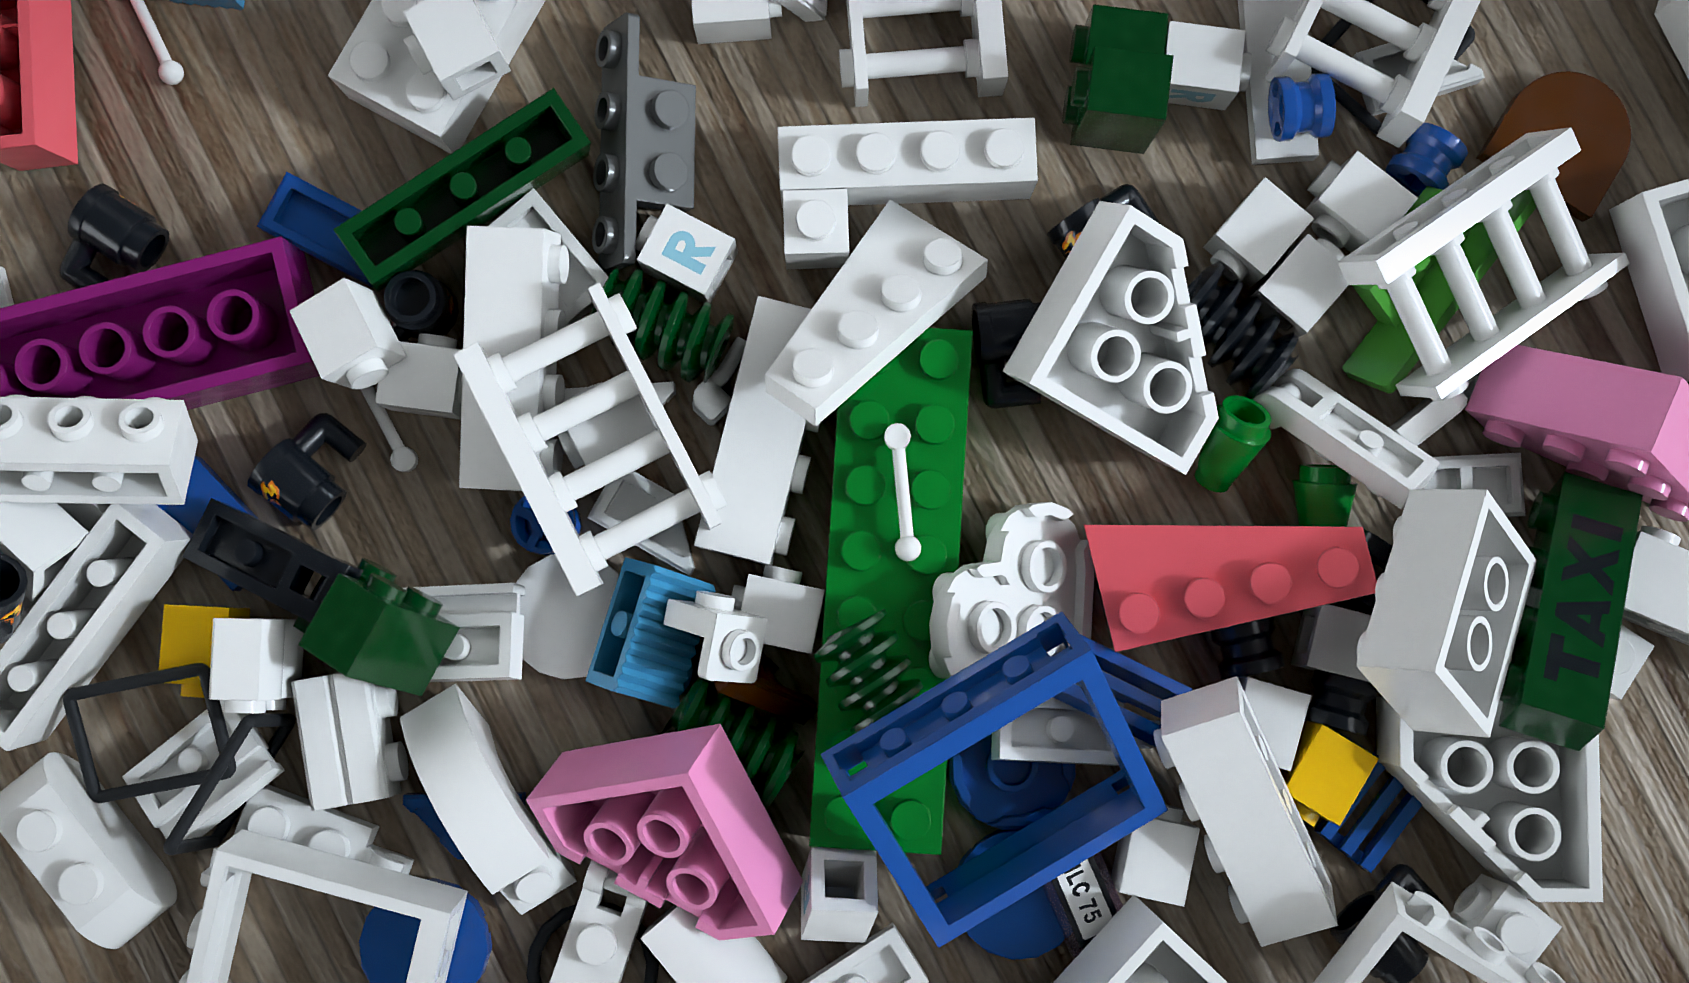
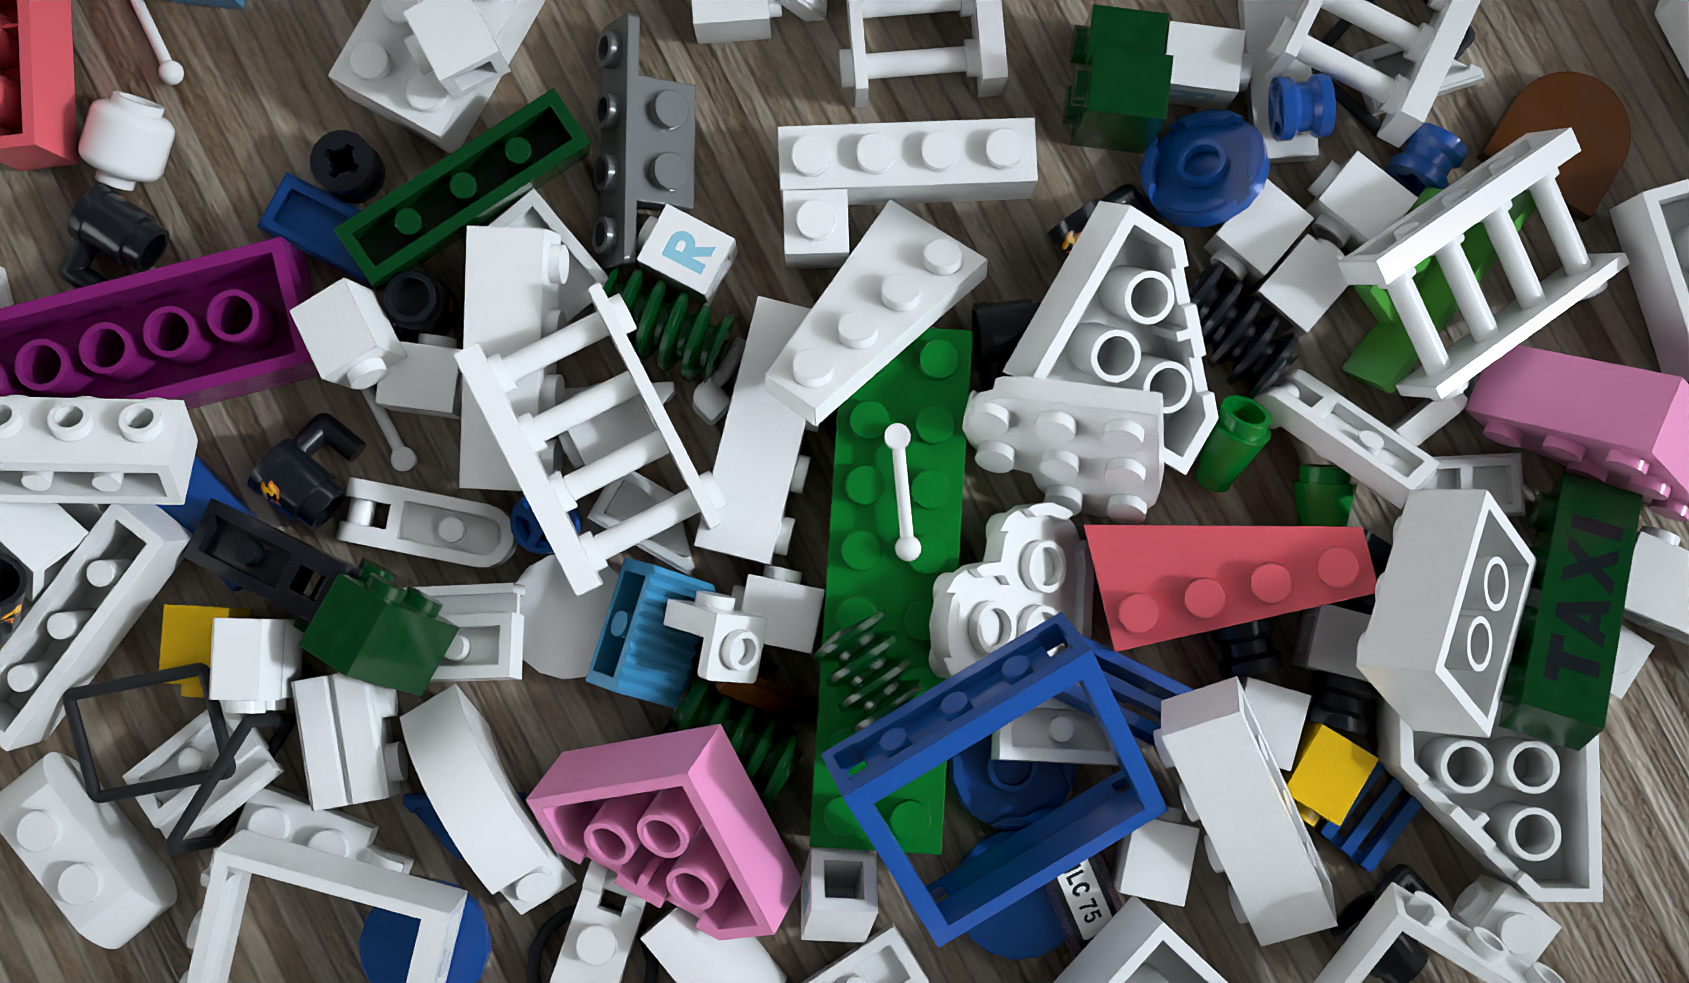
none -> white head [78,91,175,191]
none -> black wheel [310,130,385,204]
none -> white plate [336,477,518,568]
none -> white plate [962,376,1164,525]
none -> blue tile [1140,110,1270,228]

